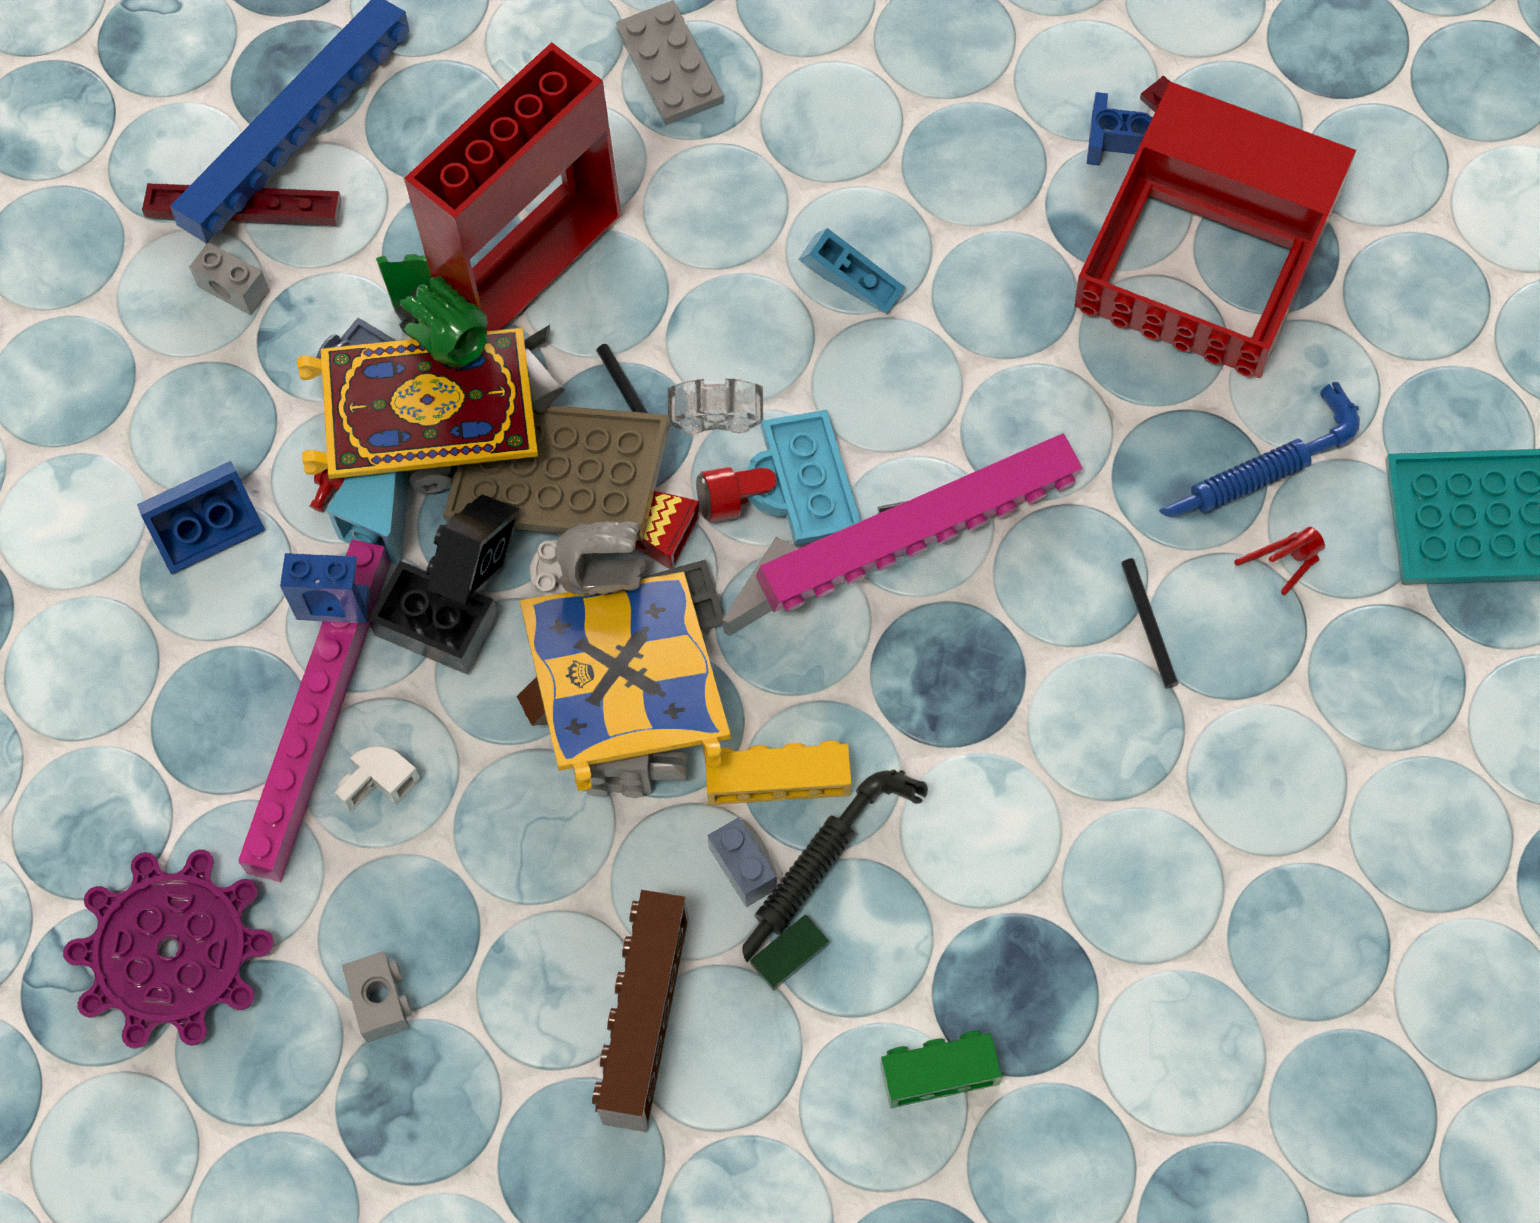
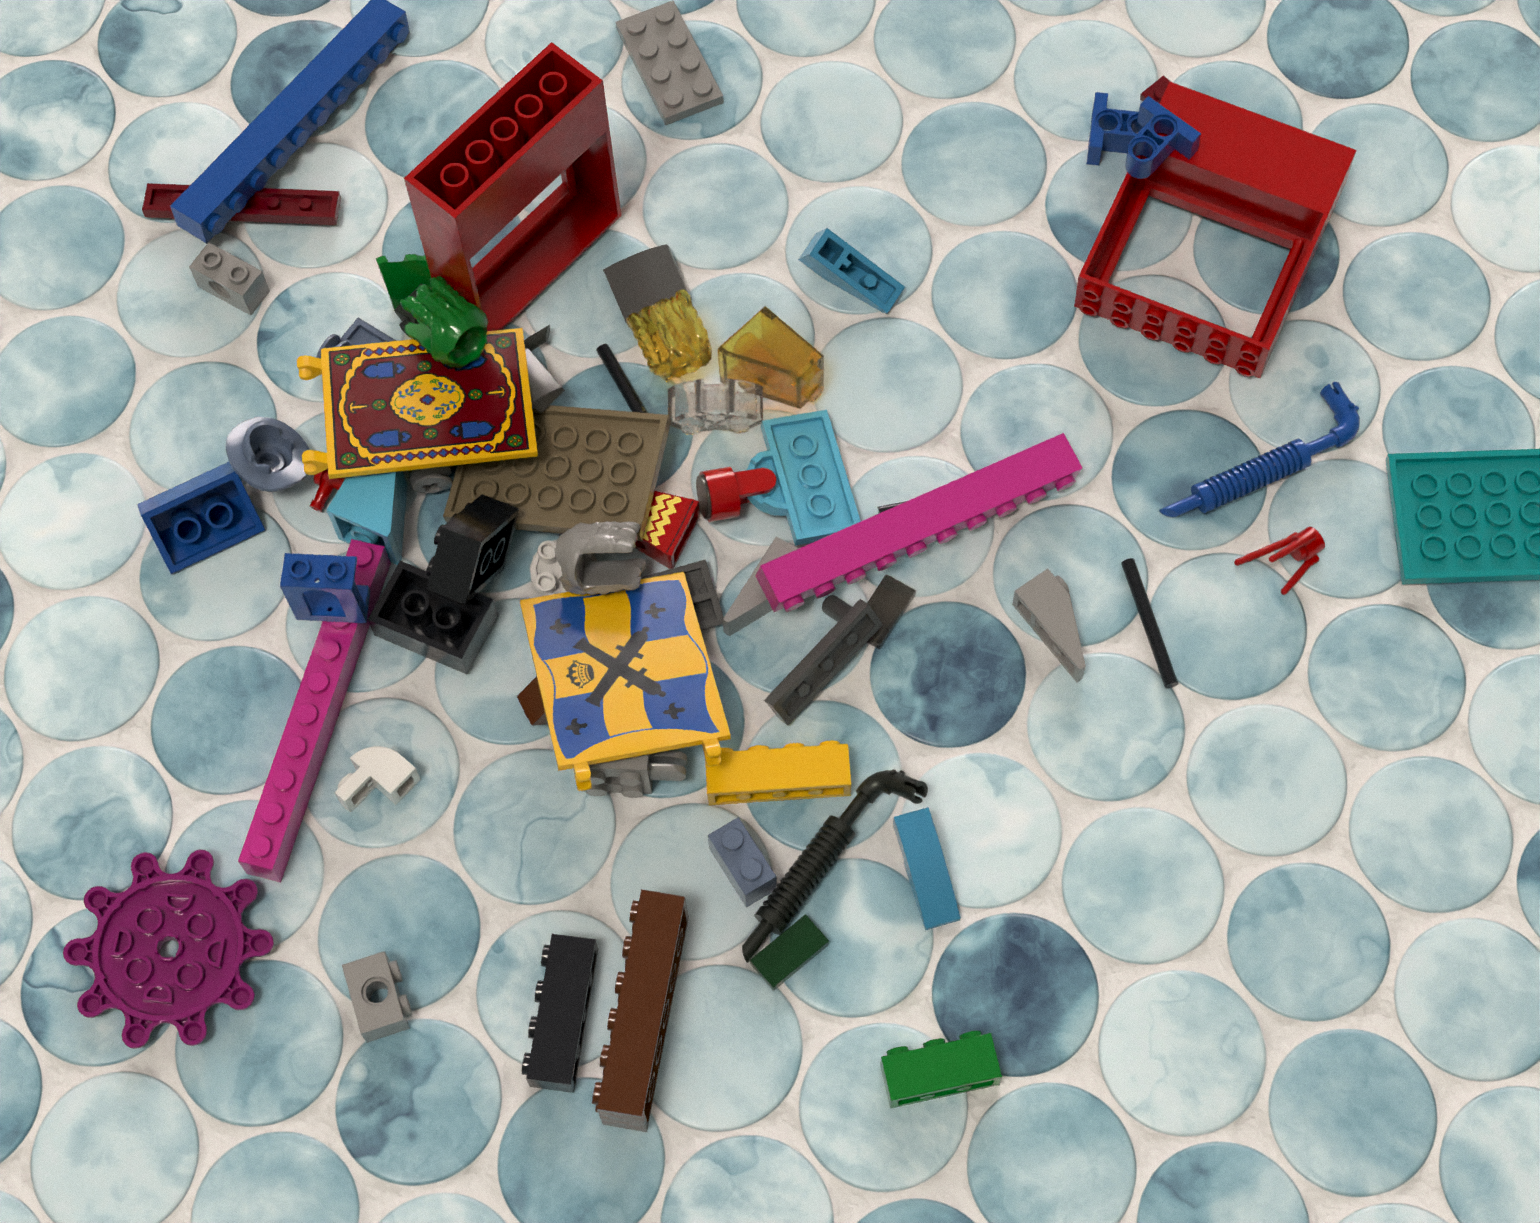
none -> sand blue hat [226,417,310,492]
none -> black brick [522,934,598,1093]
none -> dark grey slope [603,244,692,327]
none -> clear yellow piece [626,289,712,383]
none -> clear yellow slope [717,306,824,409]
none -> dark grey piece [764,595,883,725]
none -> clear smoke tile [867,574,916,650]
none -> dark azure slope [893,807,960,931]
none -> light grey slope [1012,568,1086,682]
none -> blue tile [1125,96,1201,179]

